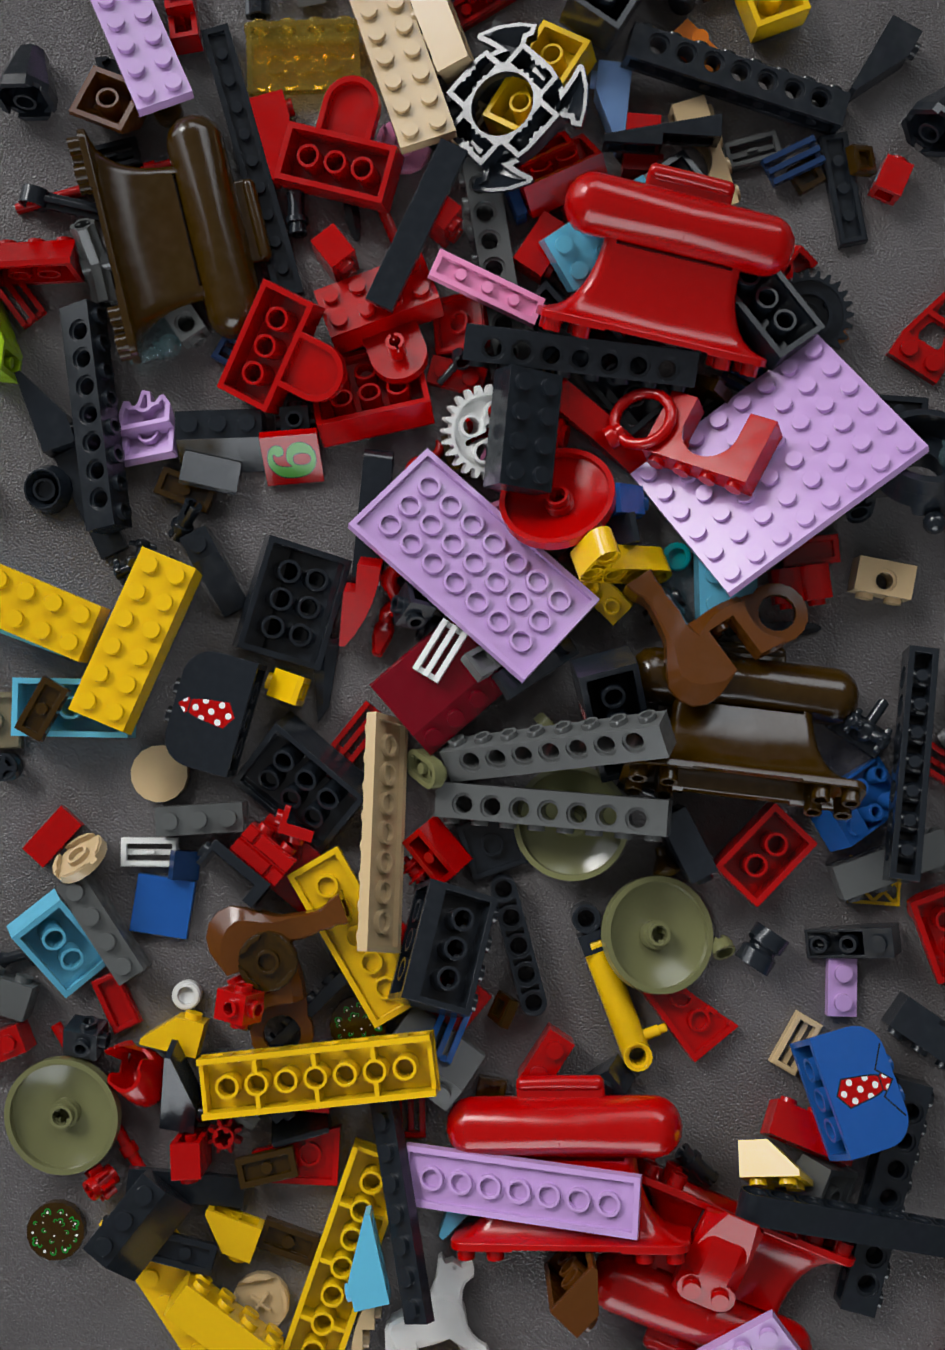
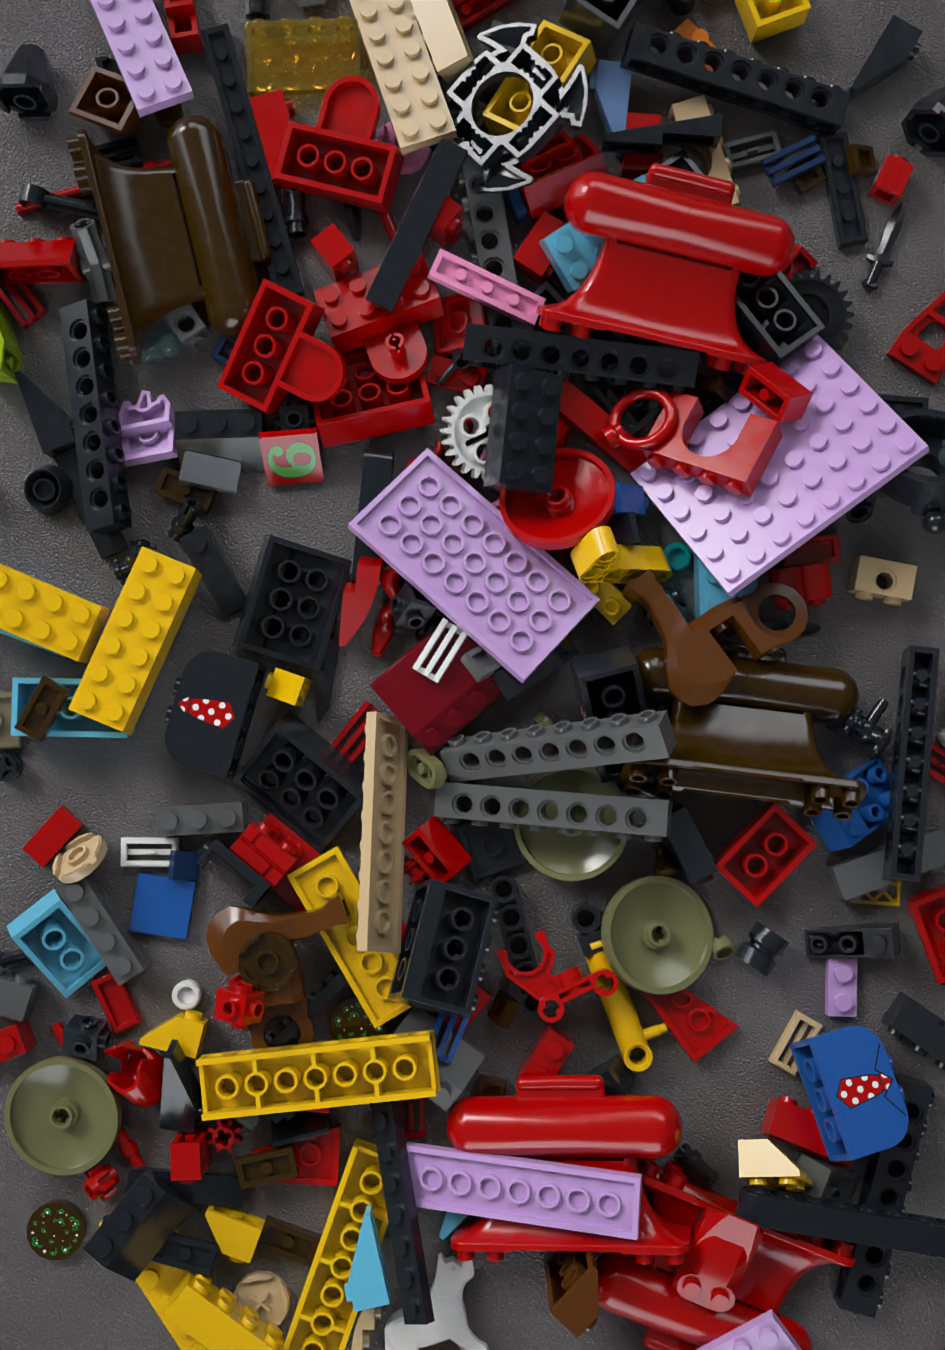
tan tile [131,745,190,802] -> none
red bracket [273,804,315,847] -> none
none -> red piece [496,930,618,1023]
none -> red brick [738,362,813,424]
none -> black sword [861,203,906,291]

